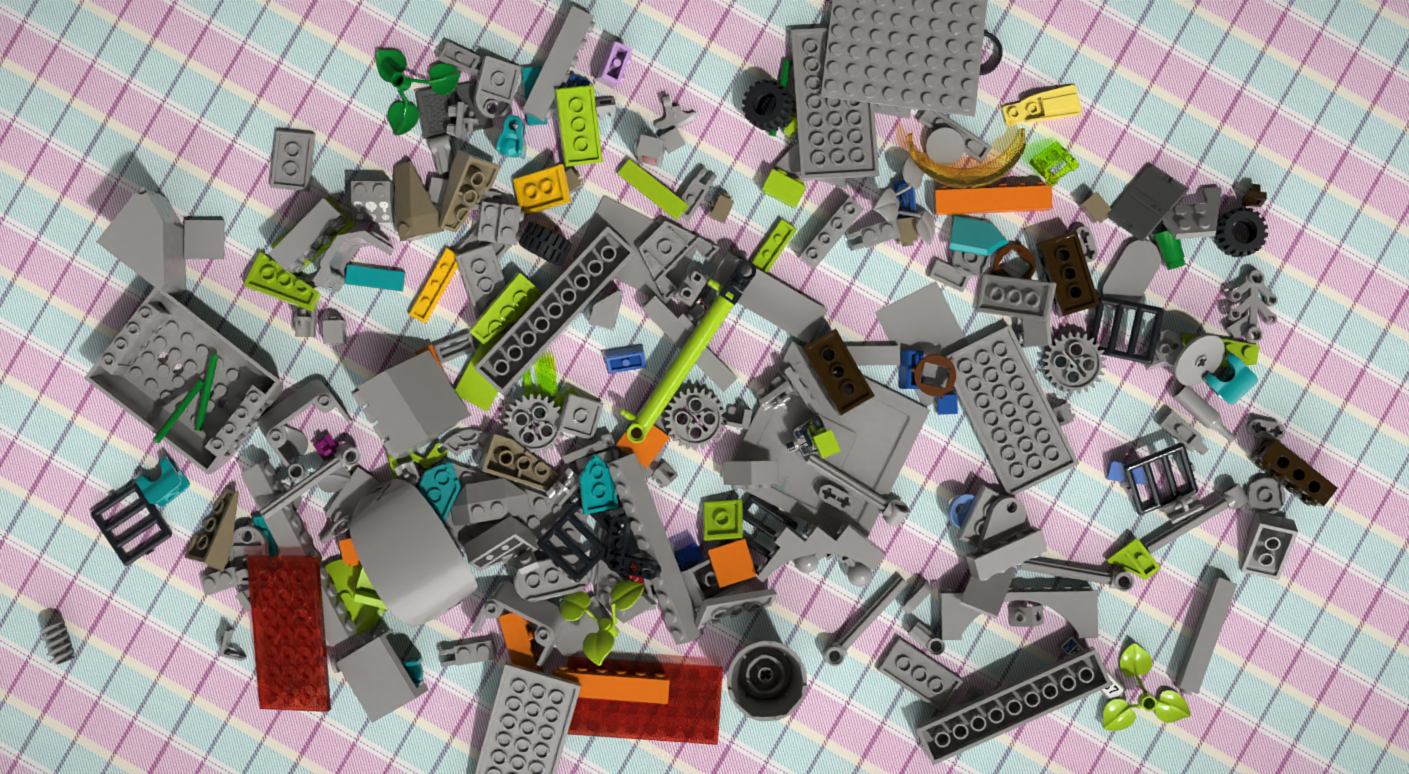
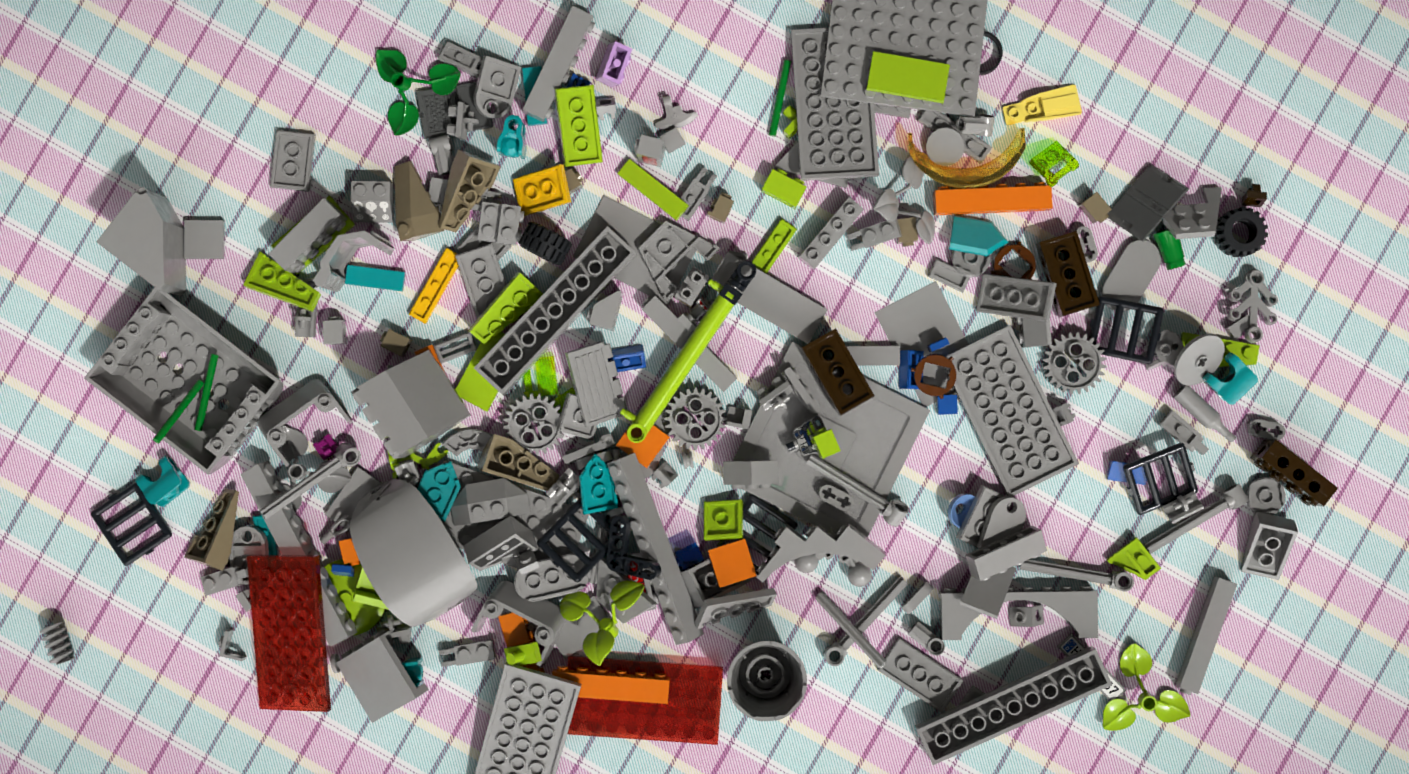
black tyre [742,79,795,132] -> none
blue tile [893,180,917,219] -> none
none -> blue tile [331,564,355,577]
none -> light grey hips [377,615,412,646]
none -> dark tan brick [380,329,413,357]
none -> lime tile [504,642,542,666]
none -> light grey hinge [565,342,627,428]
none -> light grey bush [682,451,694,469]
none -> light grey axle [815,592,887,668]
none -> lime tile [866,51,950,103]
none -> blue tile [927,337,950,353]
none -> light grey piece [956,114,995,137]

